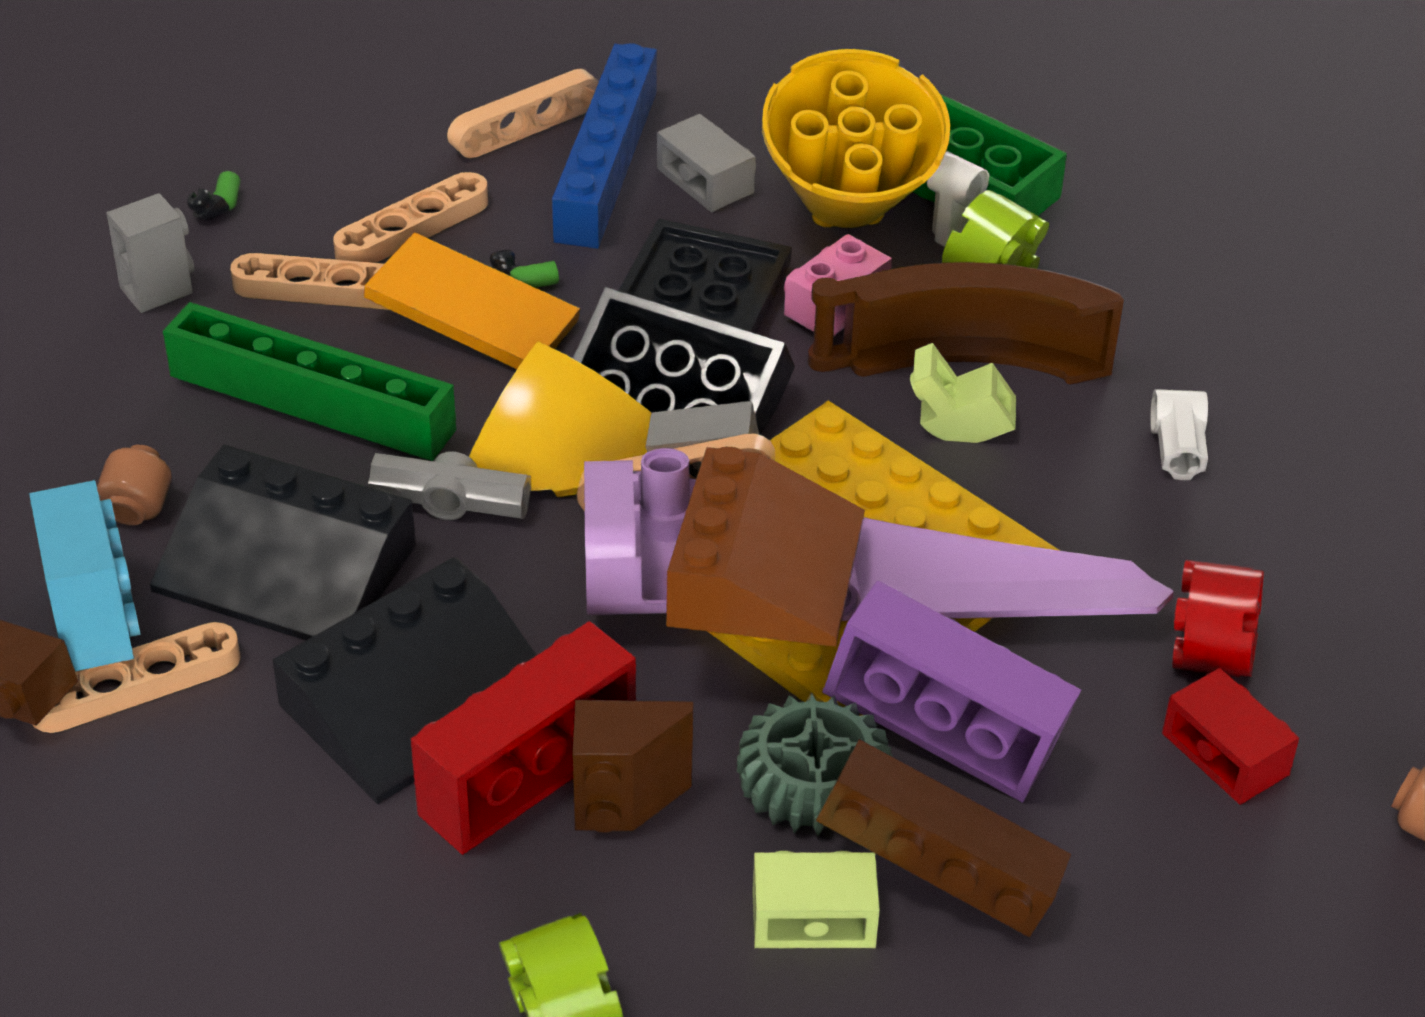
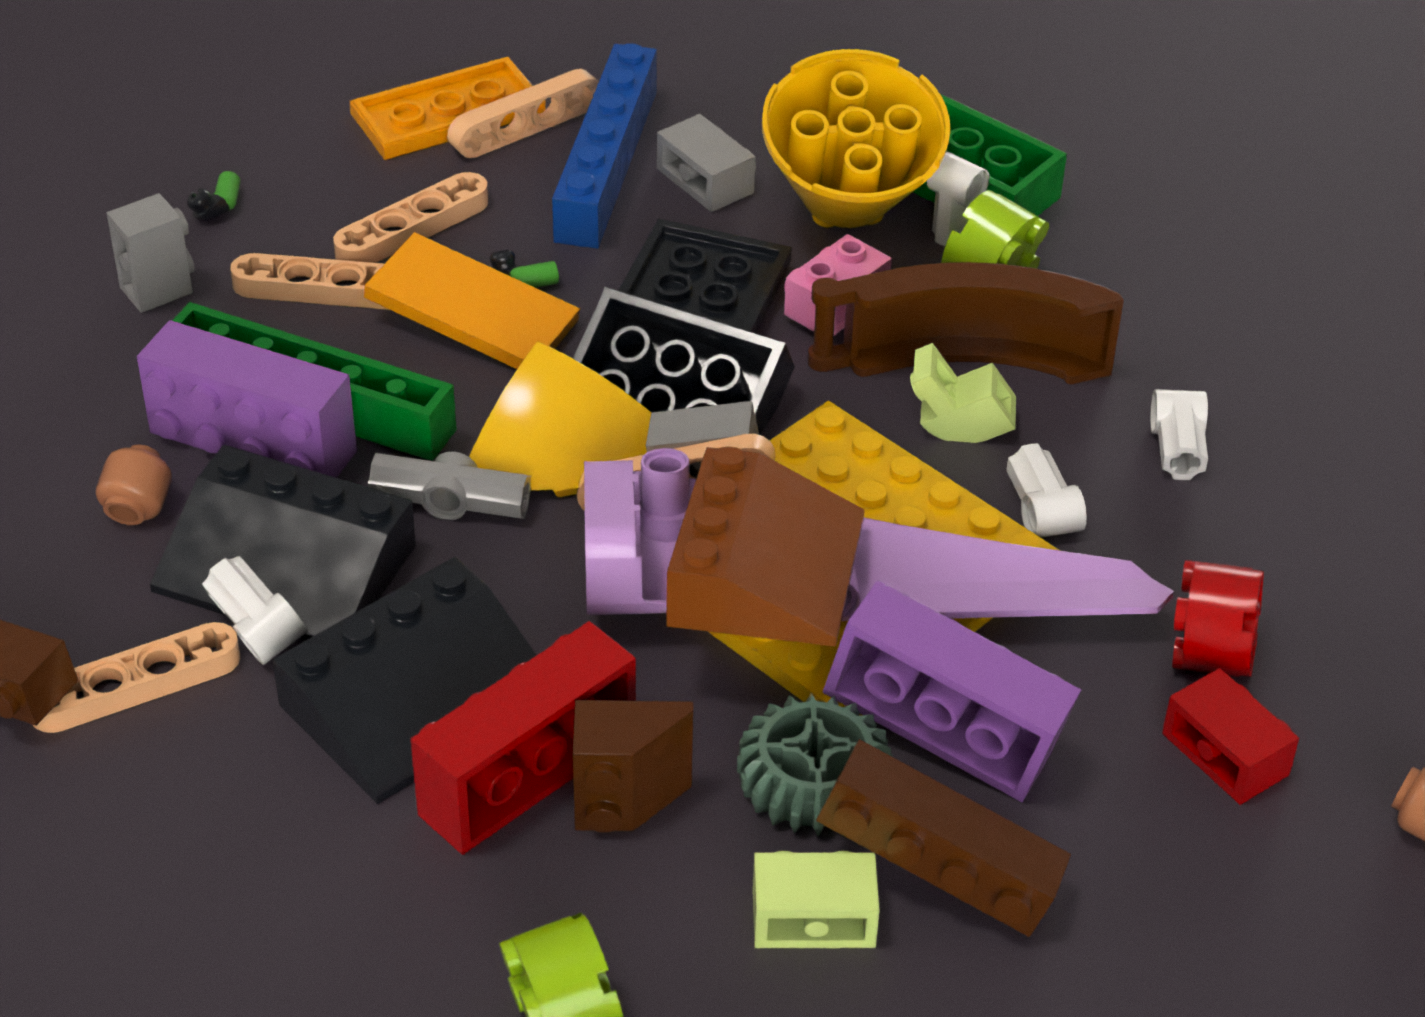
medium azure brick [29,480,141,671] -> none
none -> medium lavender brick [137,320,357,478]
none -> white piece [202,556,308,665]
none -> light orange tile [349,57,546,160]
none -> white piece [1006,443,1087,538]

